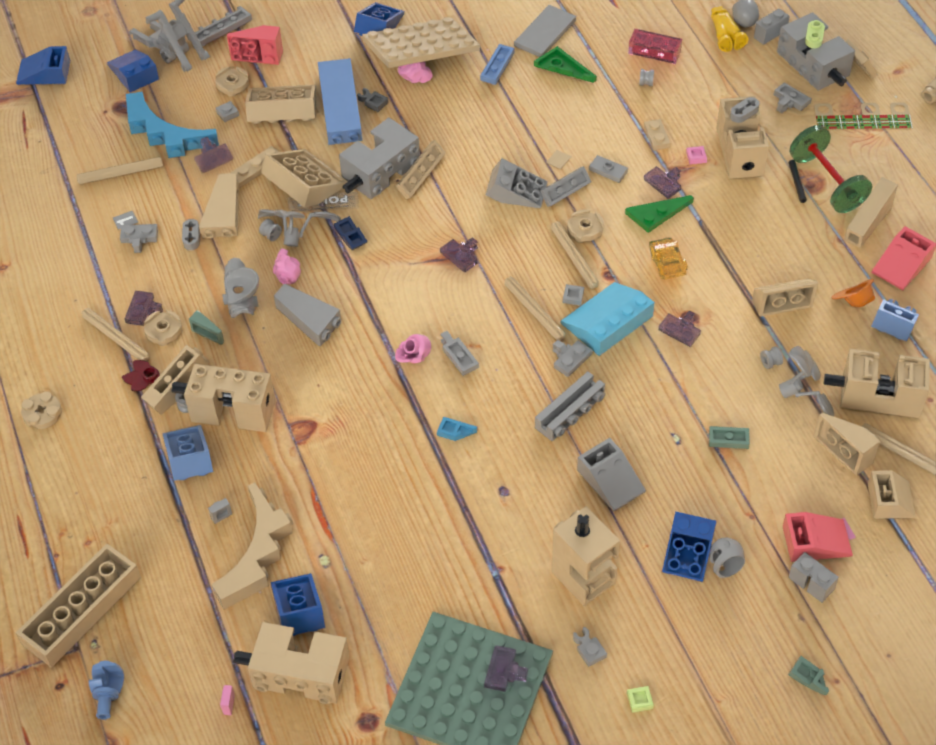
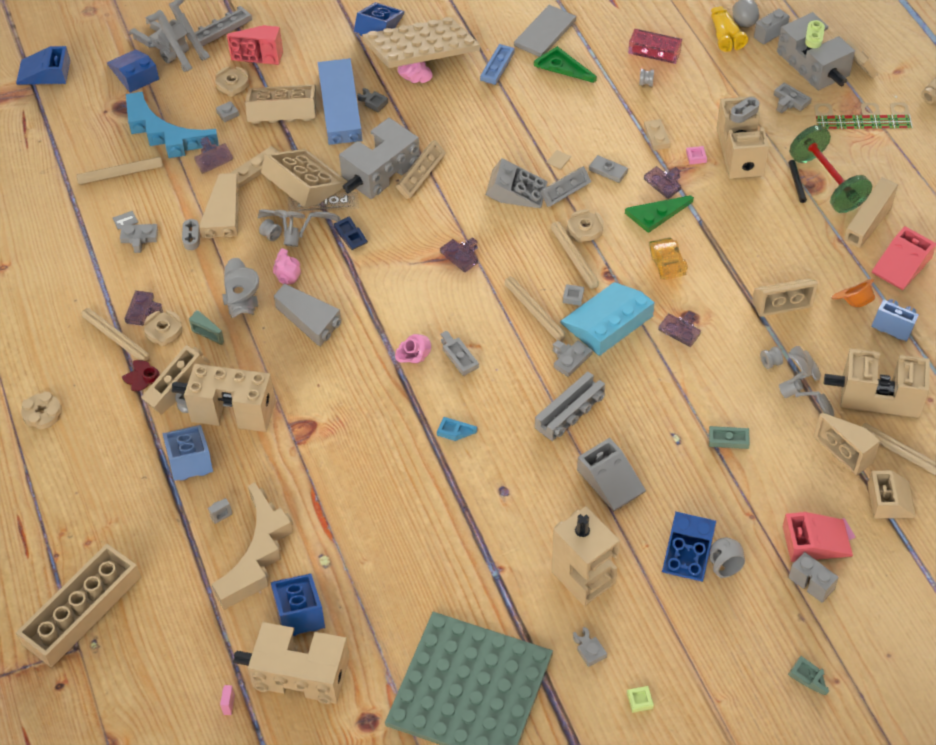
medium blue piece [89,661,124,720] -> none
clear purple hinge [484,645,528,692] -> none

